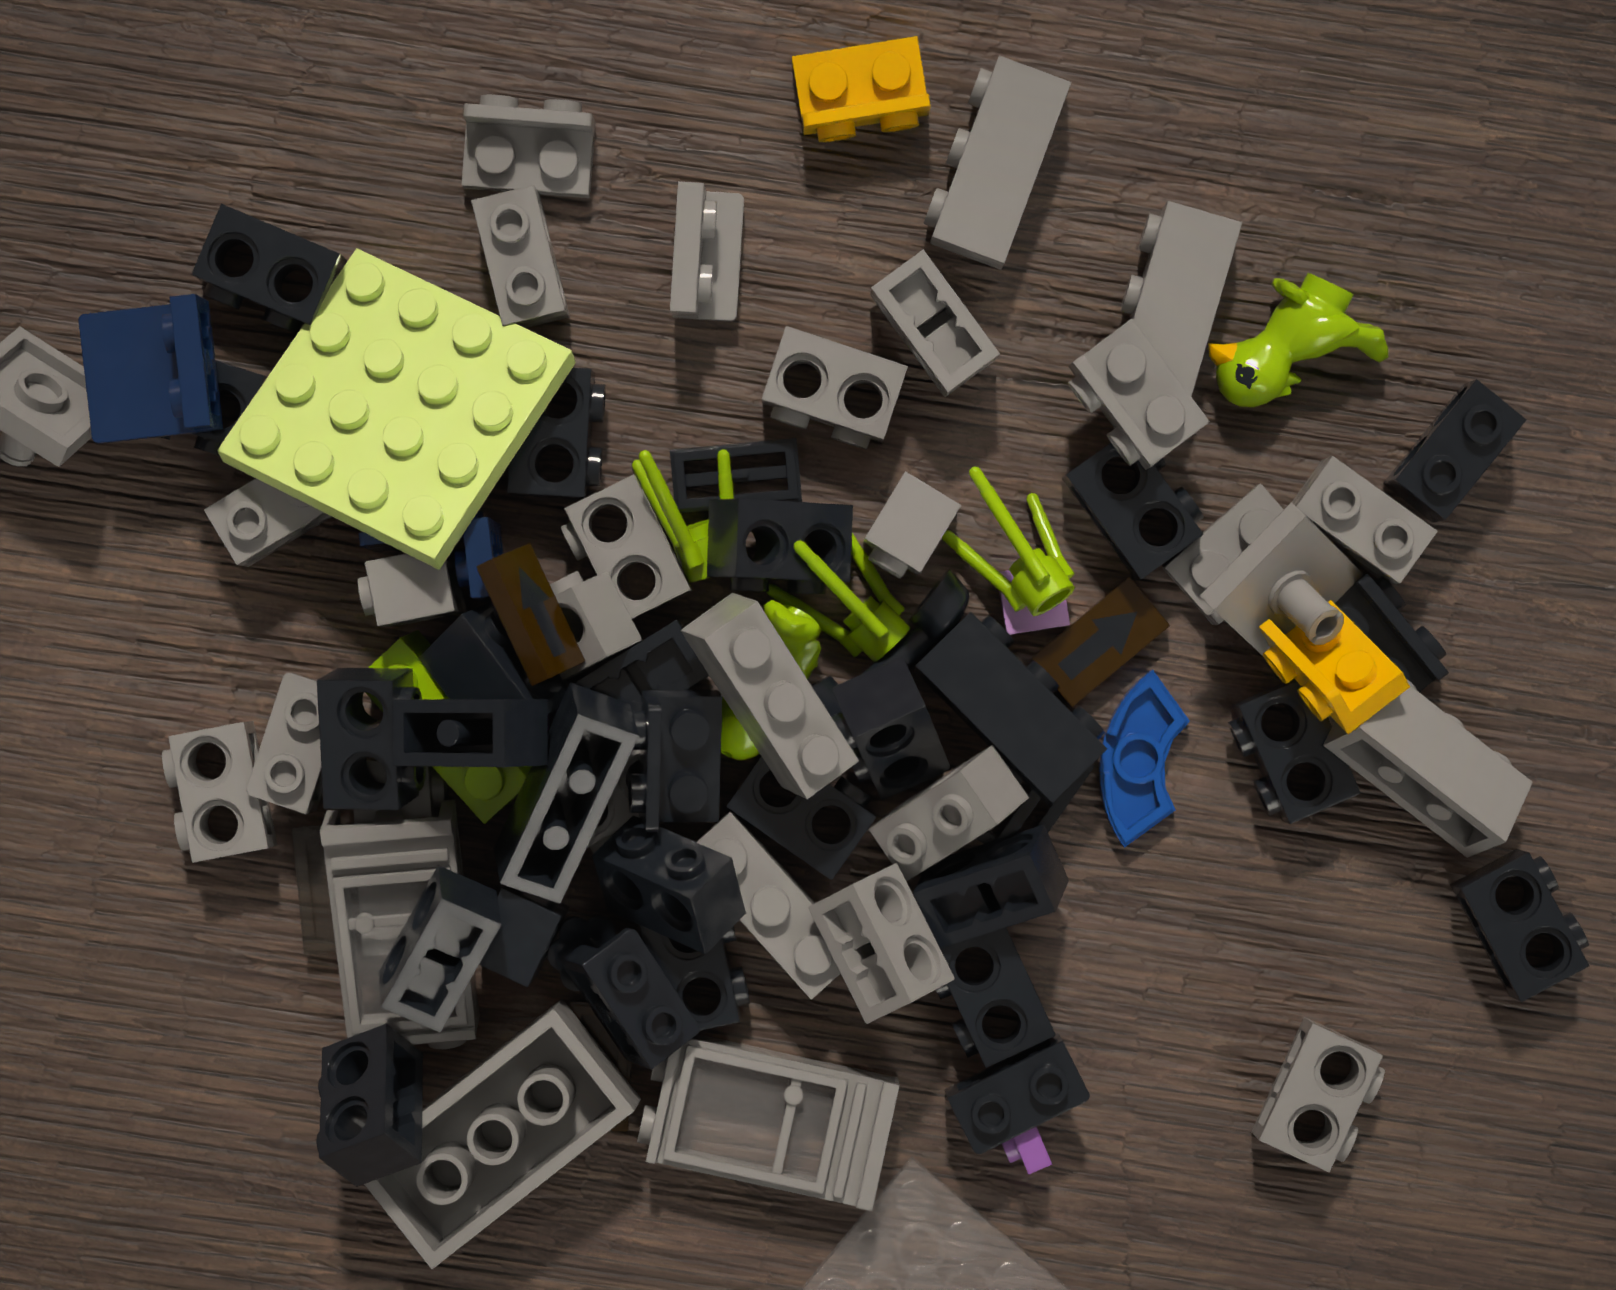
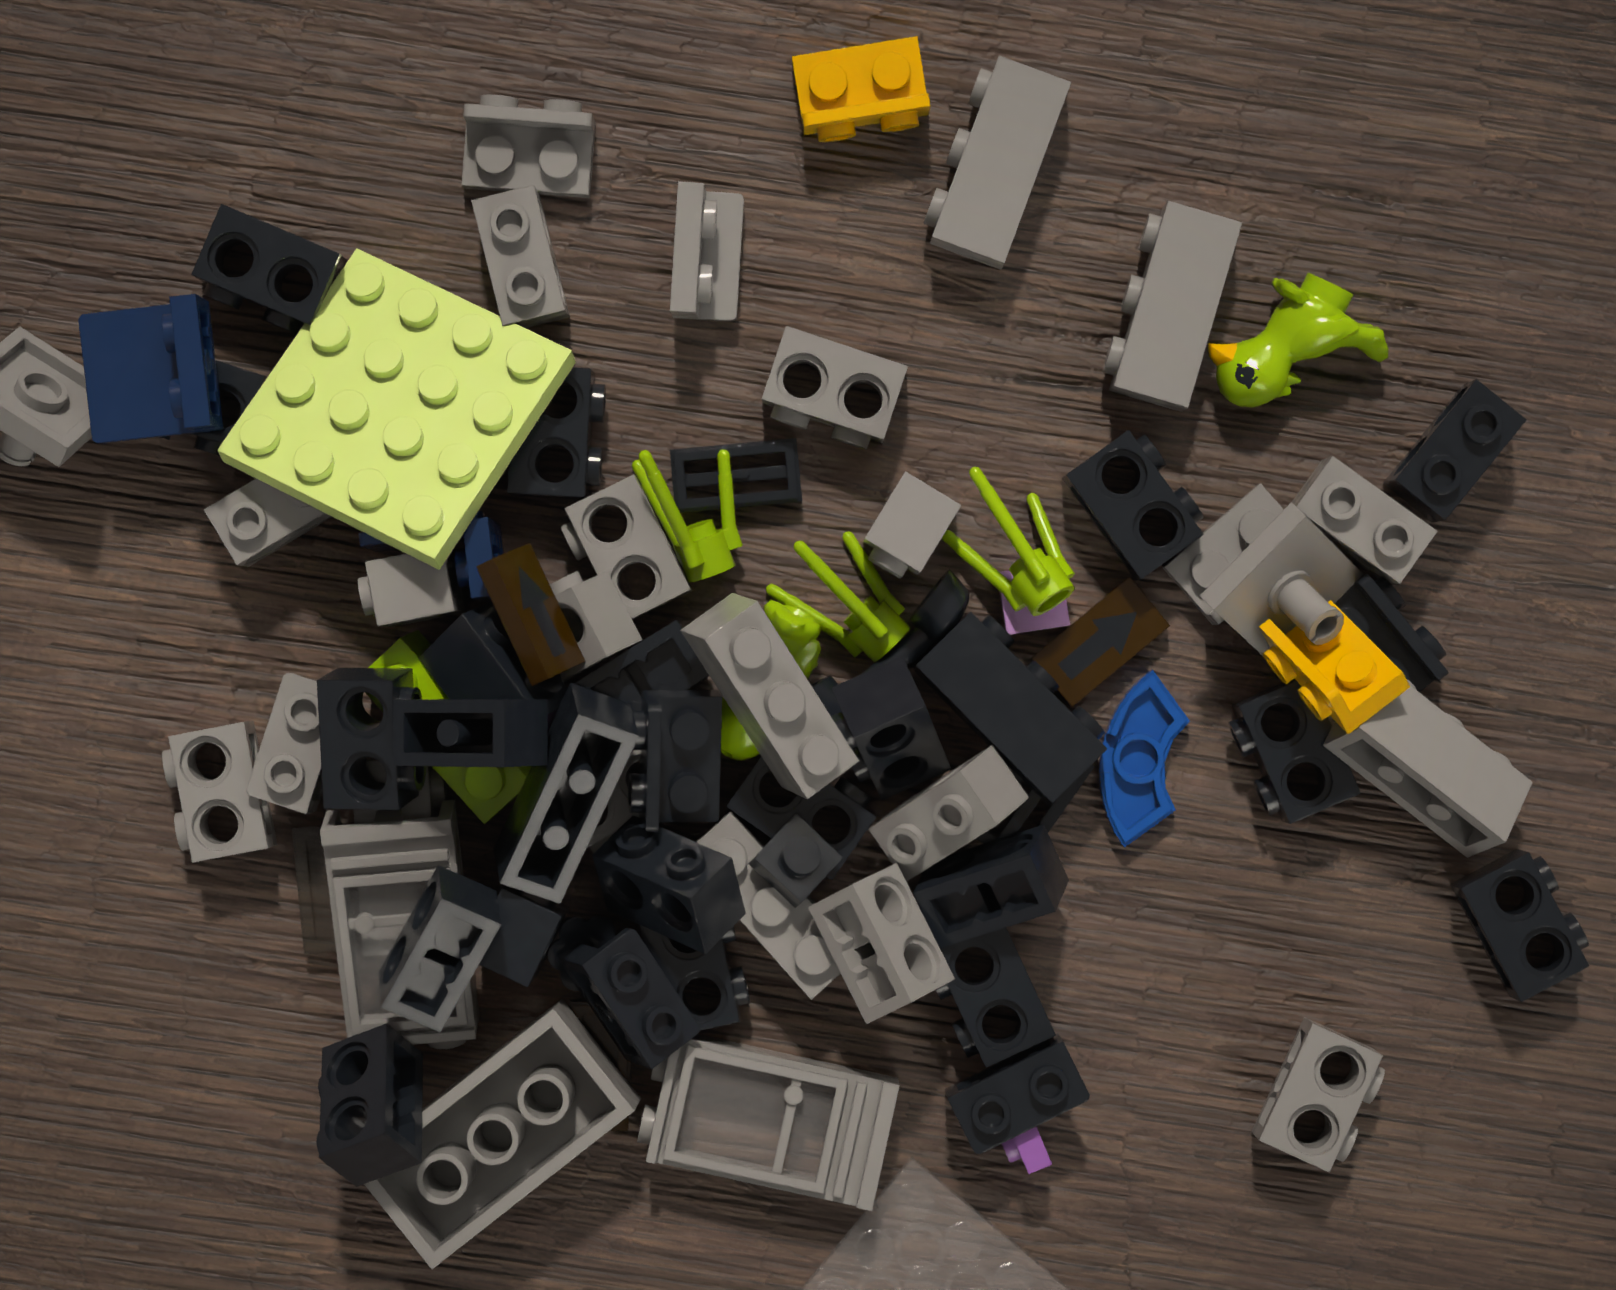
black brick [707,498,853,594] -> none
light grey brick [870,249,1000,397] -> none
light grey bracket [1068,319,1210,470] -> none
none -> black plate [748,813,843,908]

